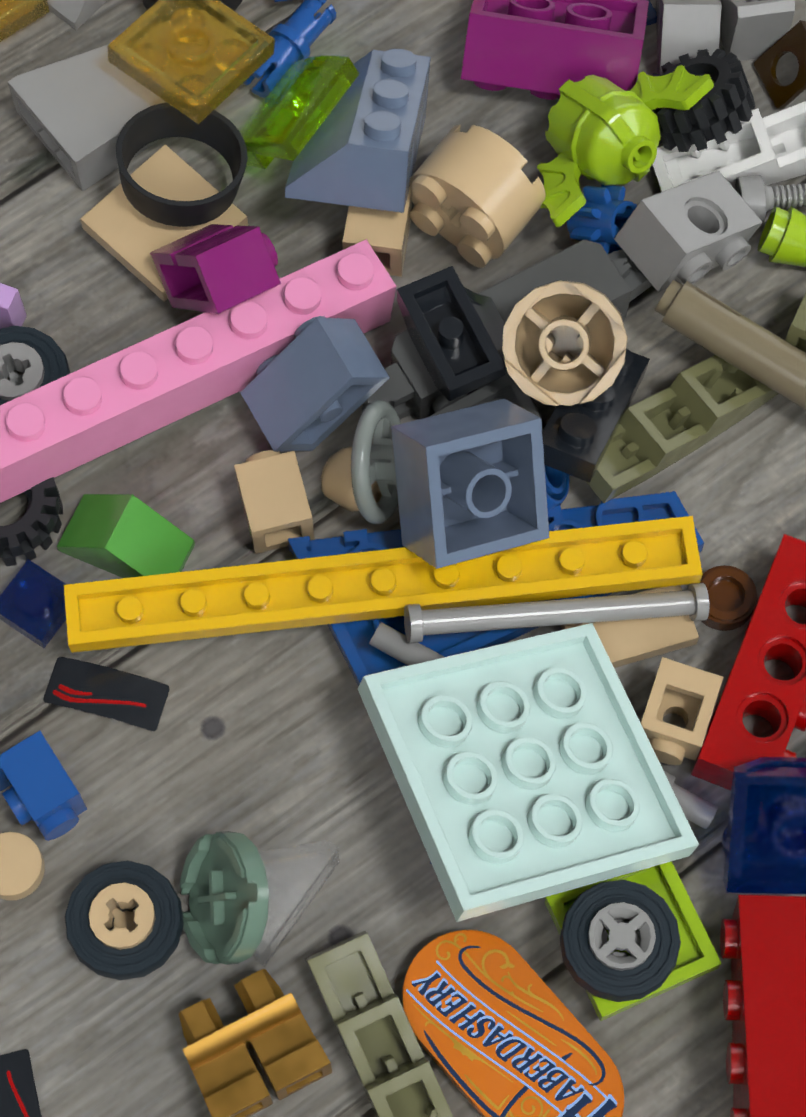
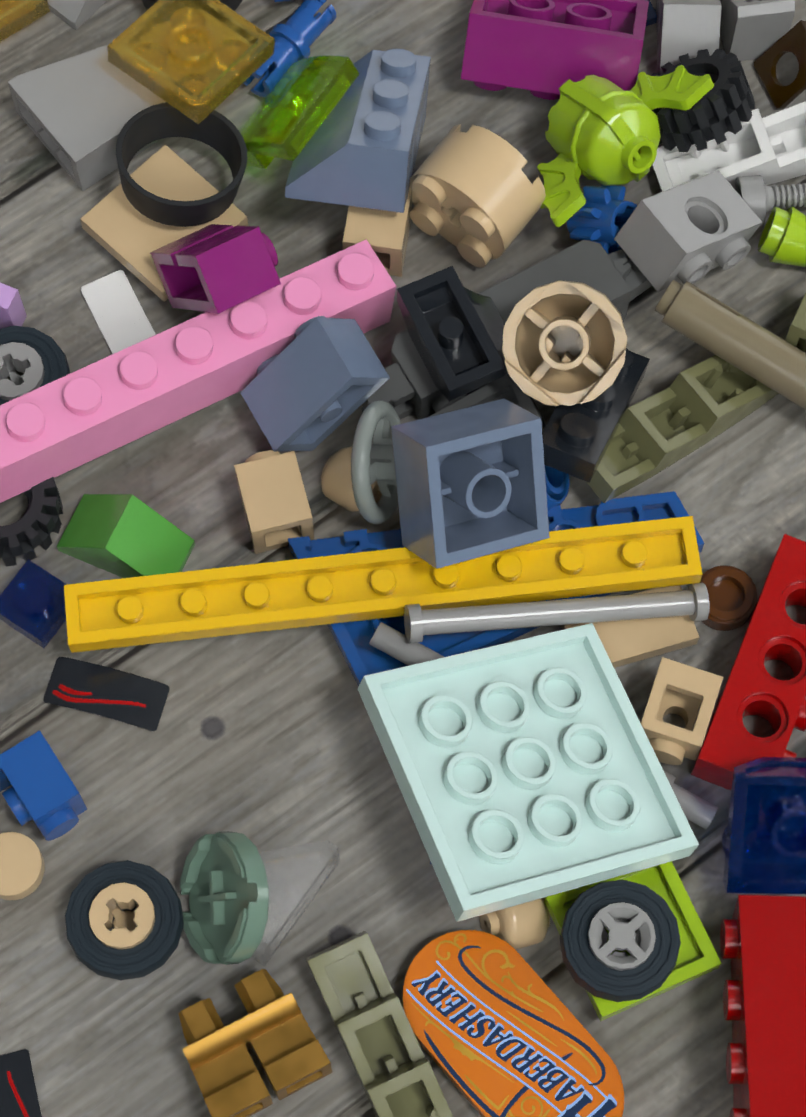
none -> white sticker [81,270,156,354]
none -> tan piece [480,898,550,950]

